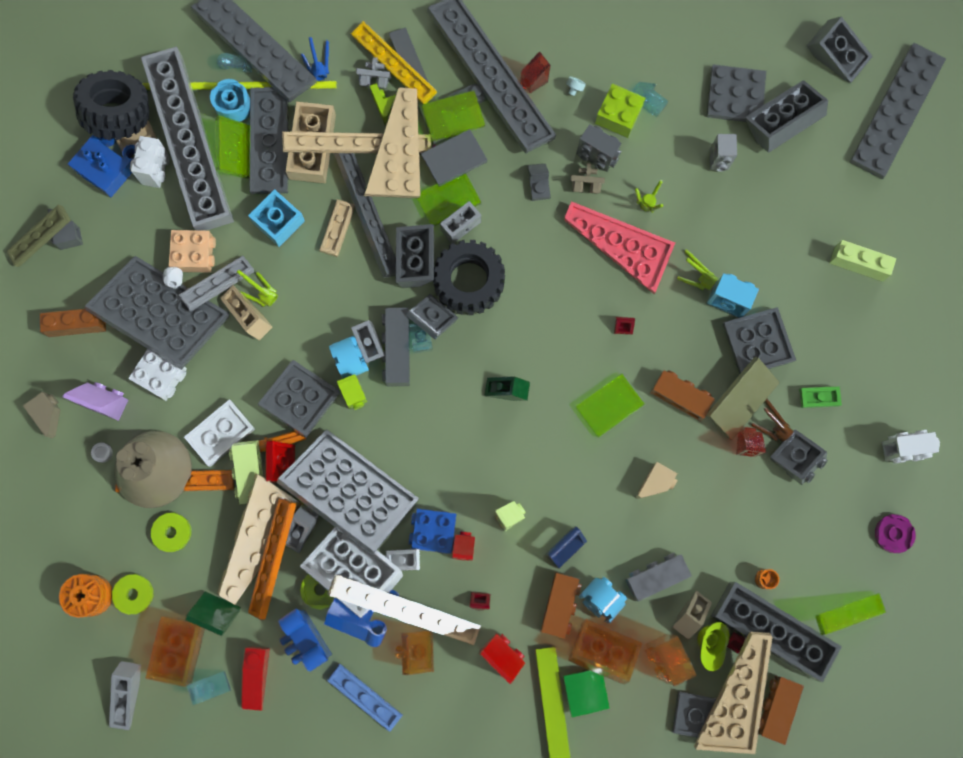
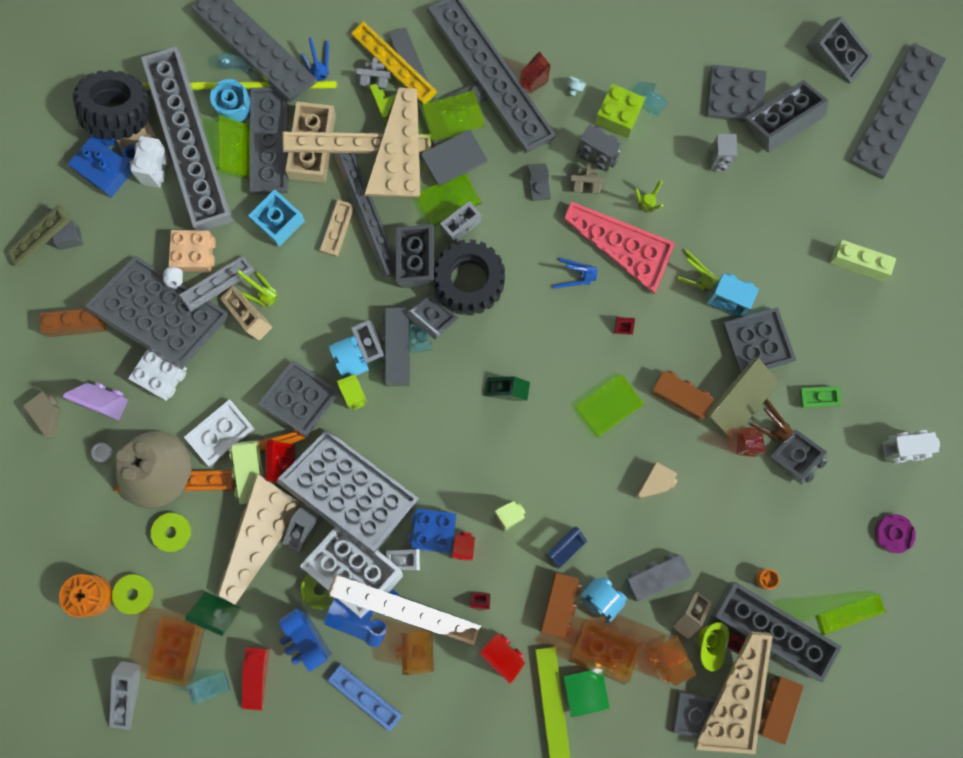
orange tile [248,497,297,620] -> none
none -> blue plant [552,258,598,289]

